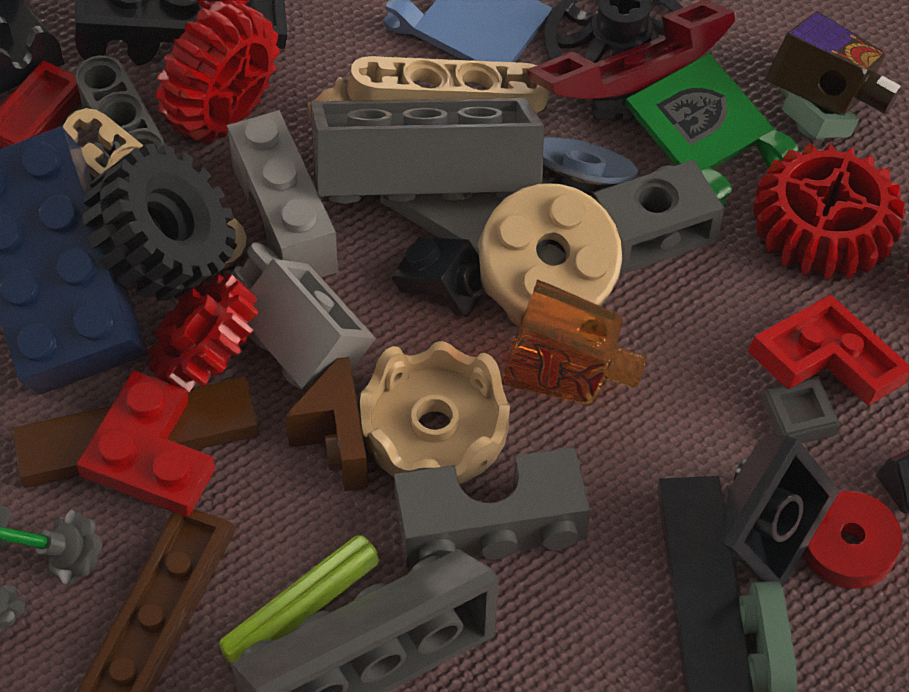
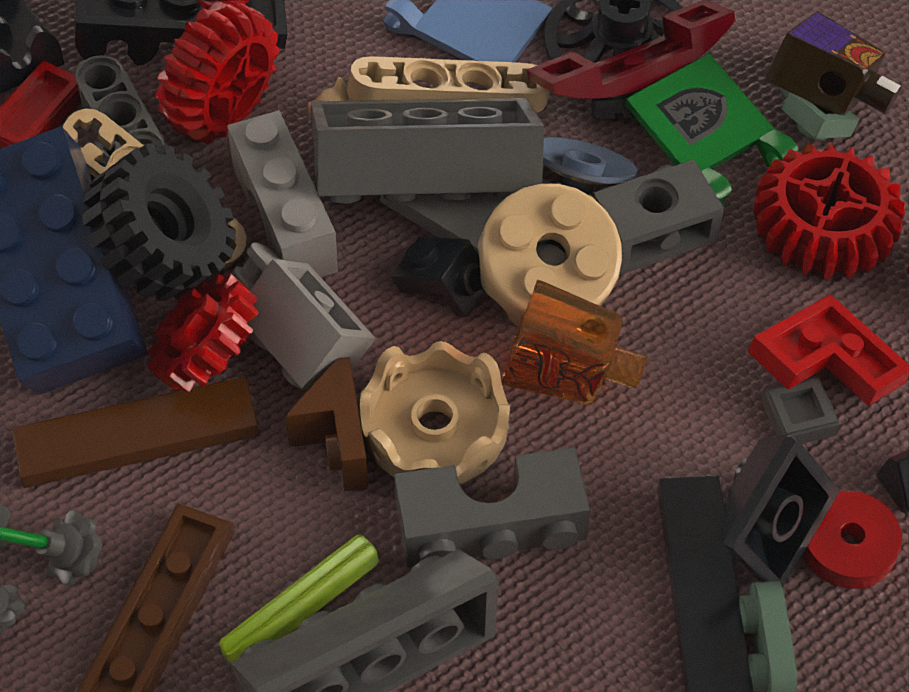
red plate [76,370,216,518] -> none

